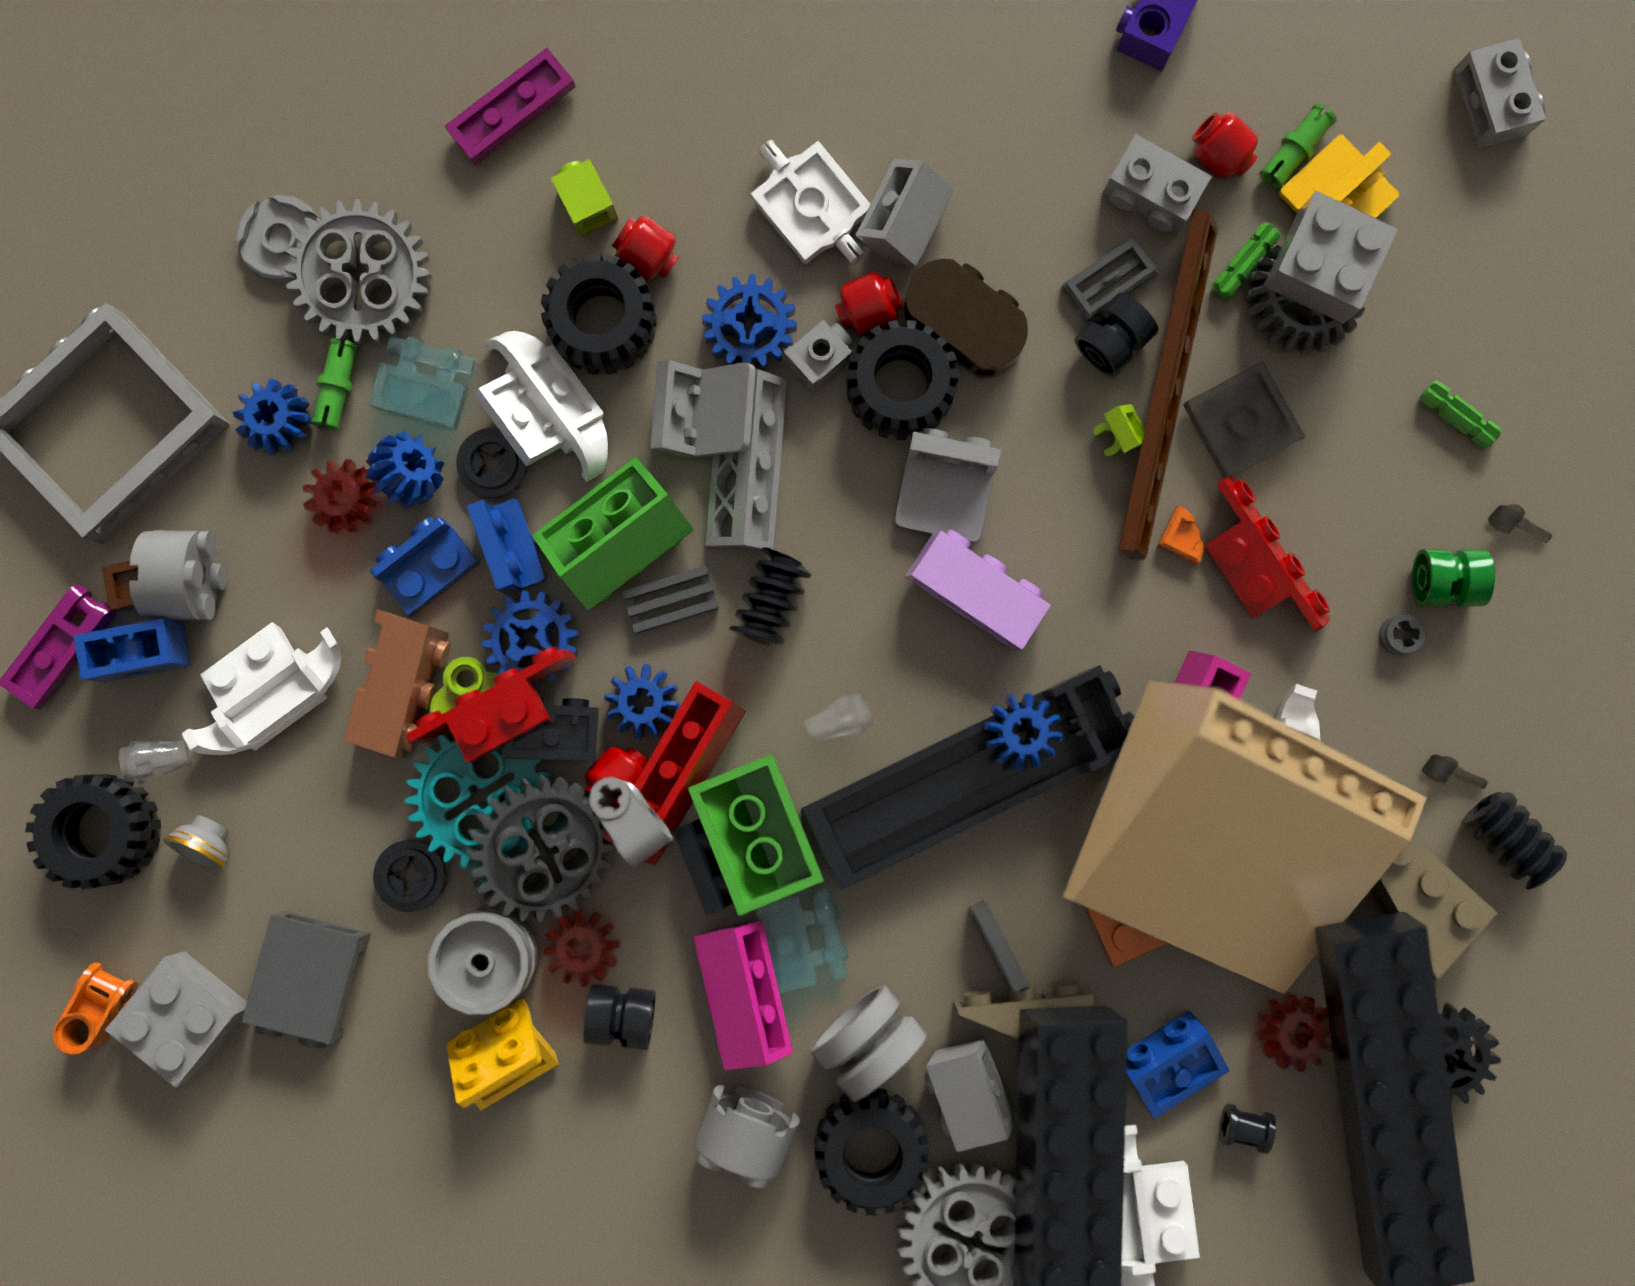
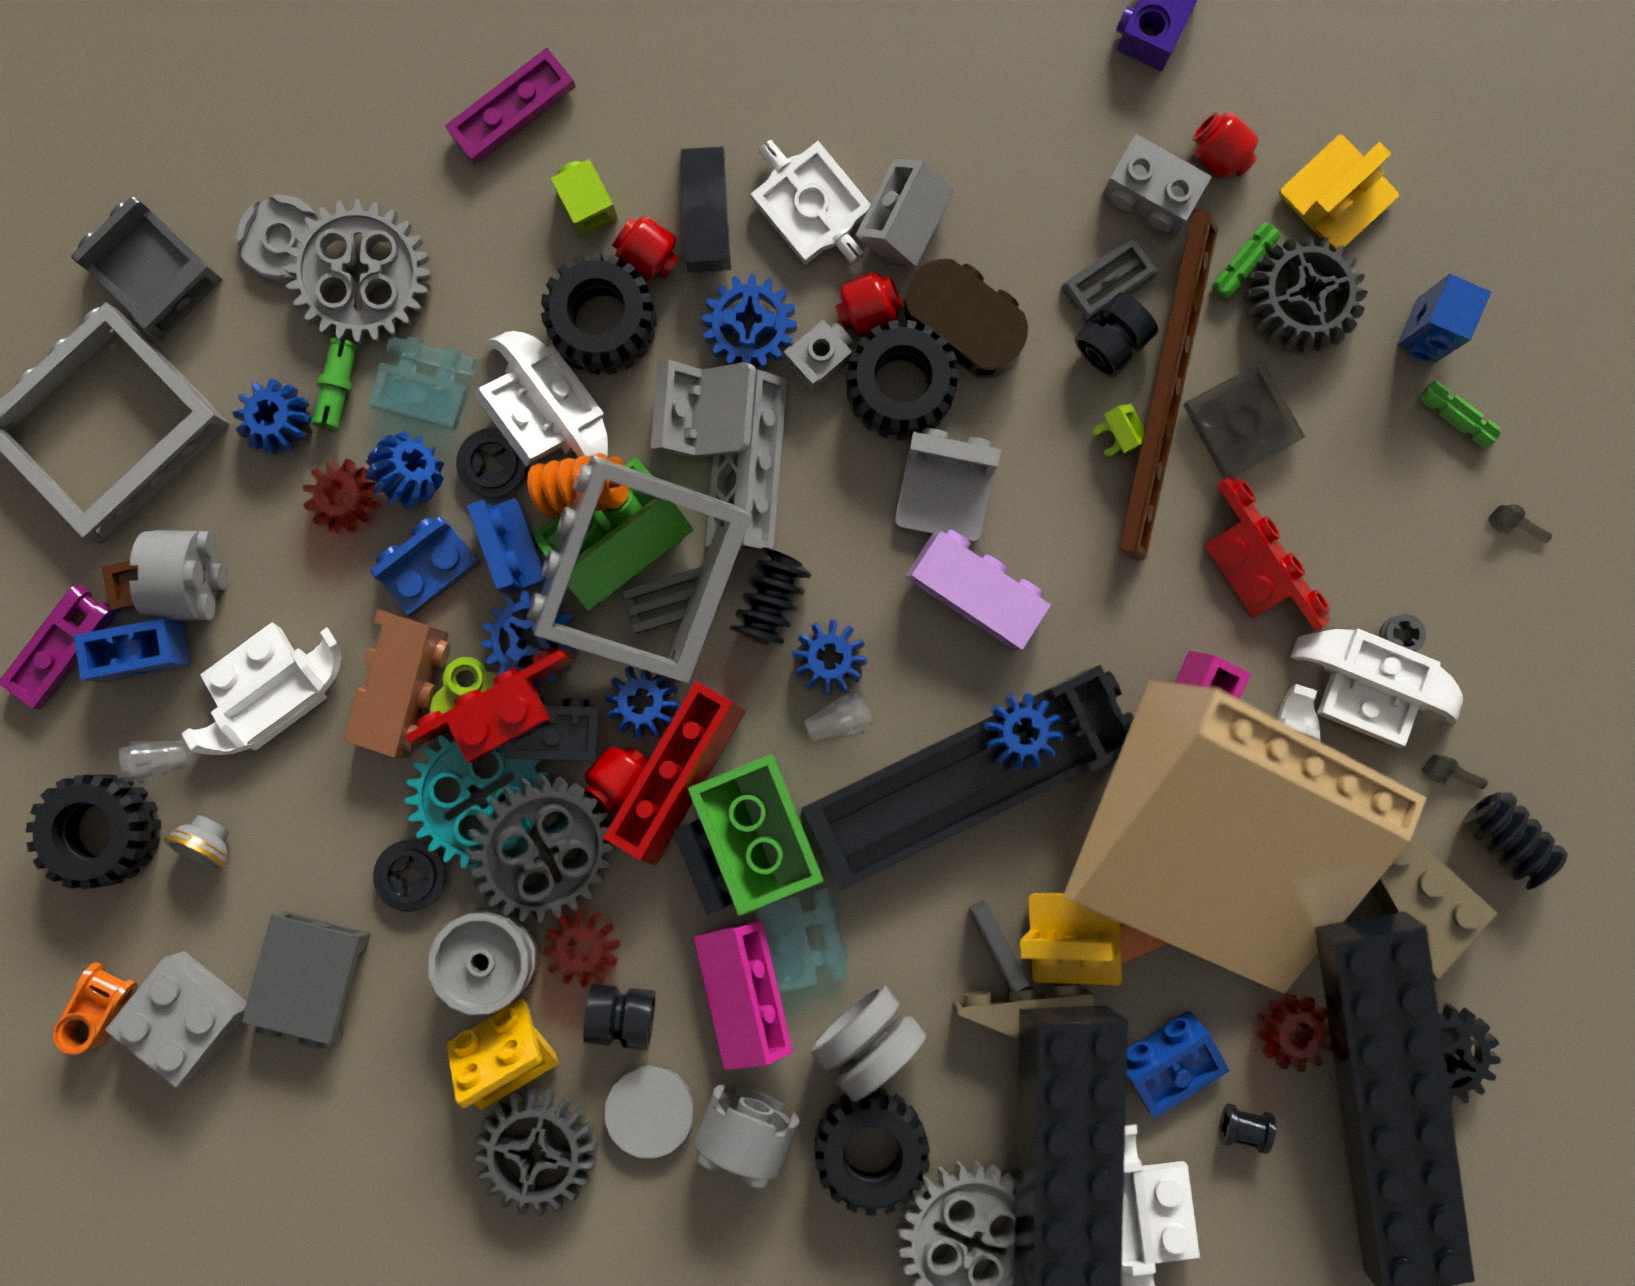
light grey piece [590,777,673,868] -> none
light grey brick [925,1037,1016,1152] -> none
orange tile [1157,505,1203,565] -> none
bright green pin [1259,103,1337,190] -> none
light grey brick [1264,191,1398,324] -> none
green wheel [1411,549,1495,607] -> none
light grey brick [1453,38,1546,149] -> none
none -> dark grey panel [71,196,223,340]
none -> dark grey gear [474,1088,598,1216]
none -> orange piece [527,453,629,517]
none -> light grey window [527,455,752,684]
none -> light grey tile [604,1065,694,1159]
none -> black slope [681,146,732,273]
none -> blue gear [792,620,867,696]
none -> yellow bracket [1020,893,1123,986]
none -> white plate [1290,629,1463,748]
none -> blue brick [1397,274,1491,362]

